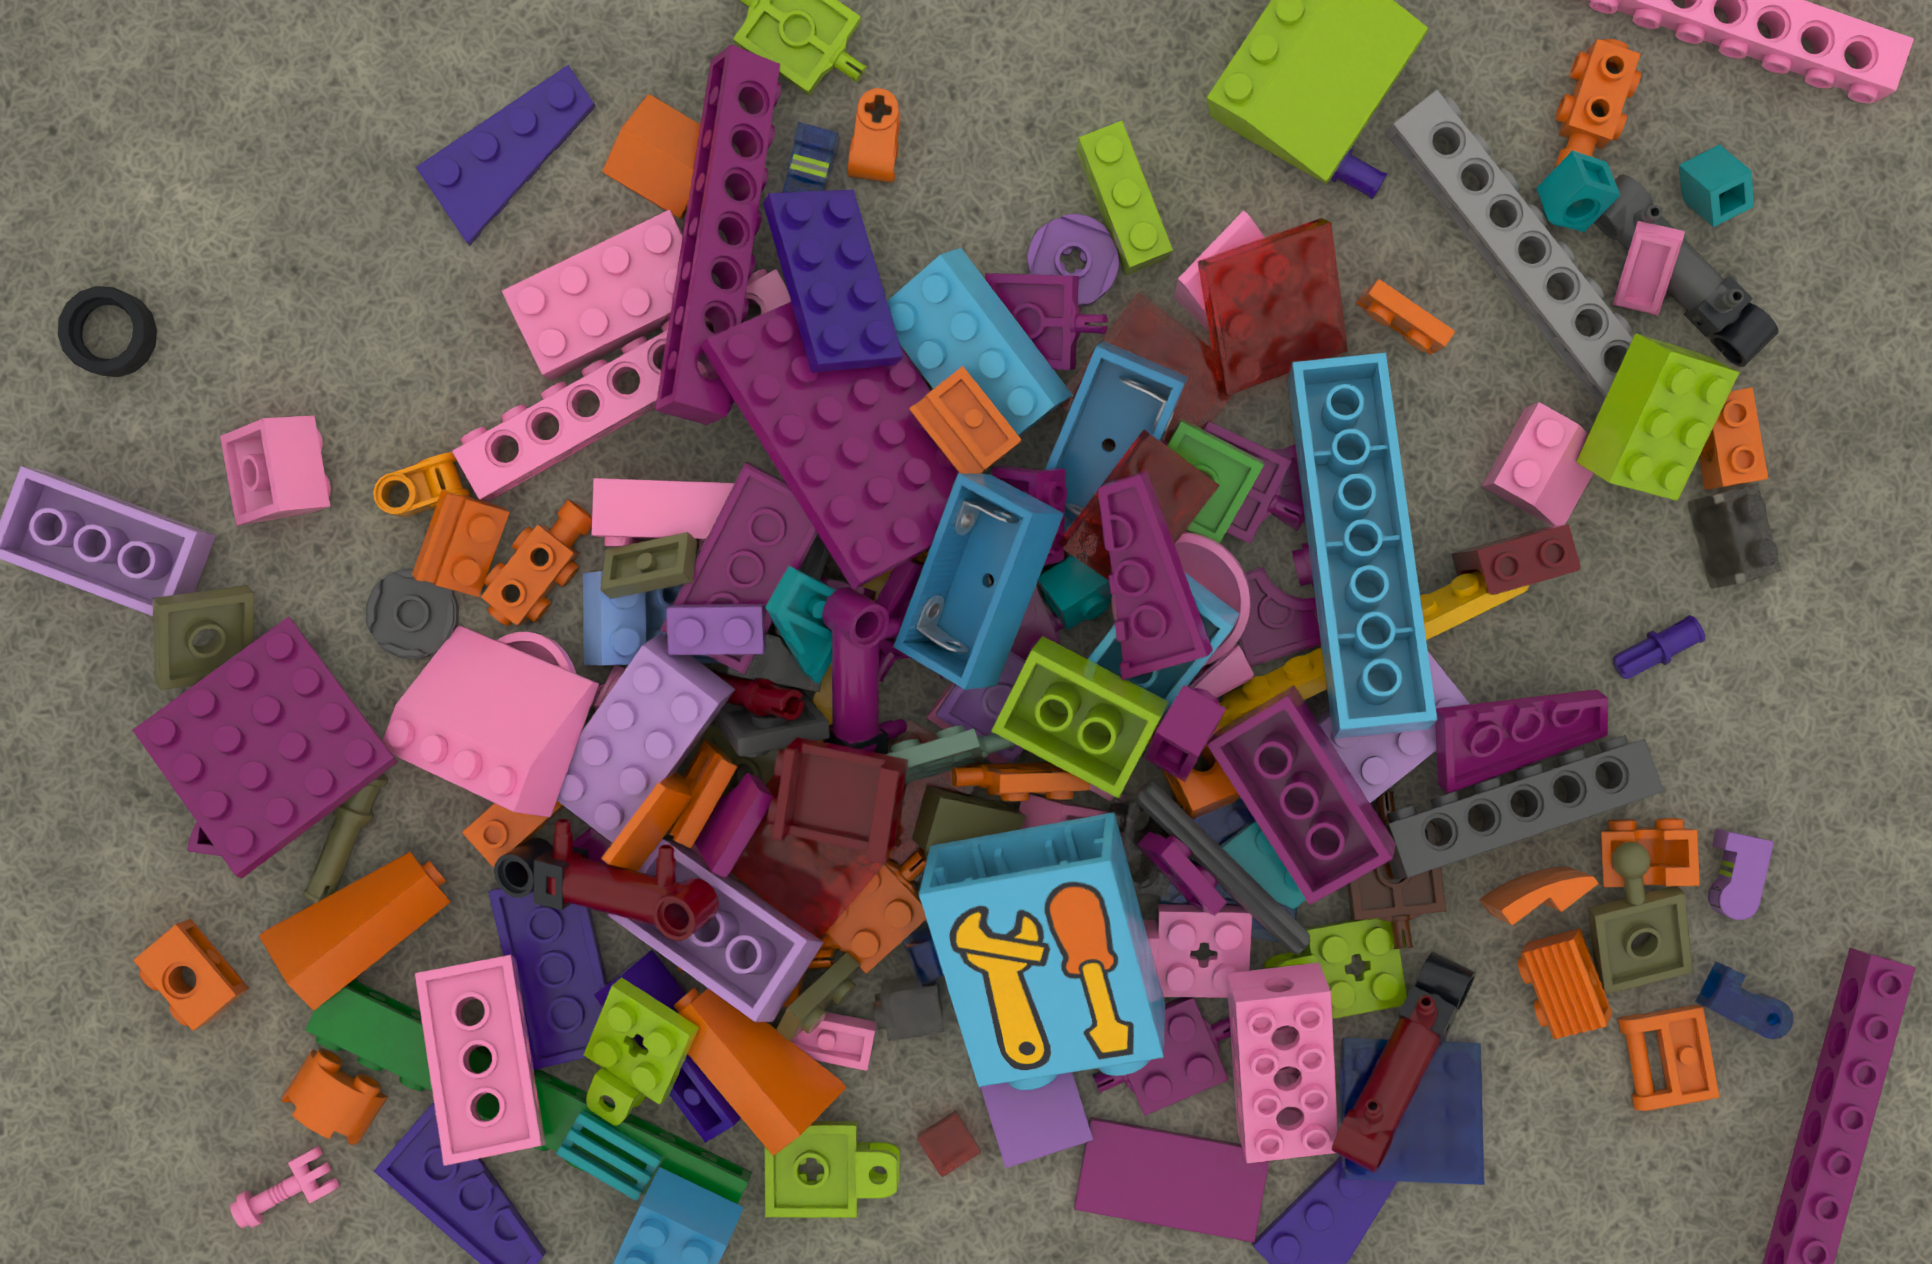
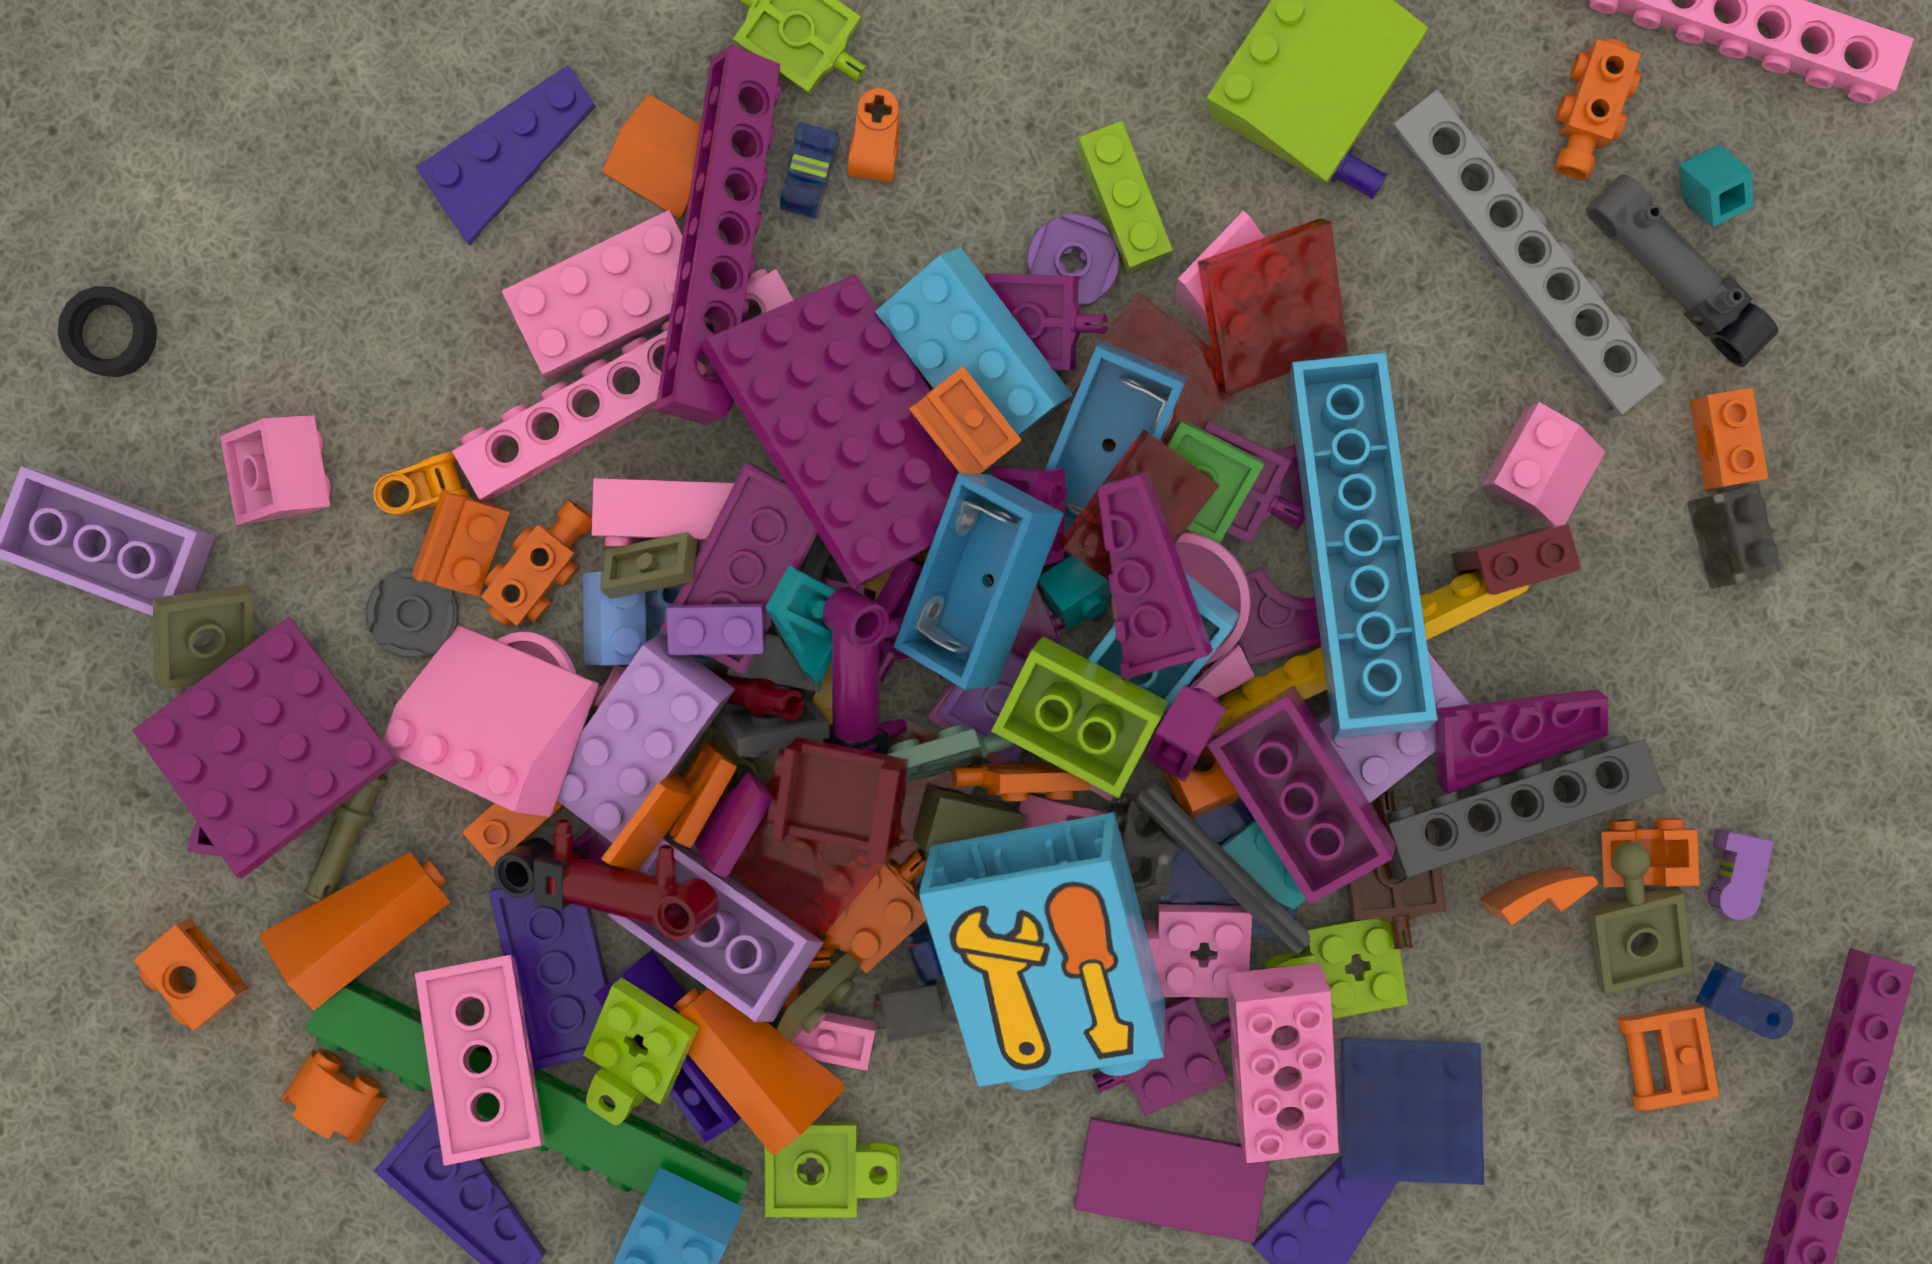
bright pink hinge [230,1146,340,1228] -> none
teal tile [556,1110,662,1201] -> none
dark purple plate [763,189,903,373] -> none
clear red plate [917,1110,981,1177] -> none
medium lavender tile [981,1072,1094,1168] -> none
magenta plate [1137,831,1227,916] -> none
magenta plate [1292,542,1314,588] -> none
dark red piece [1332,952,1476,1173] -> none
orange plate [1356,279,1456,355] -> none
orange brick [1518,928,1612,1039] -> none
teal brick [1536,150,1620,233] -> none
lime brick [1576,333,1740,501] -> none
bright pink tile [1613,221,1685,316] -> none
dark purple axle [1613,615,1706,679] -> none

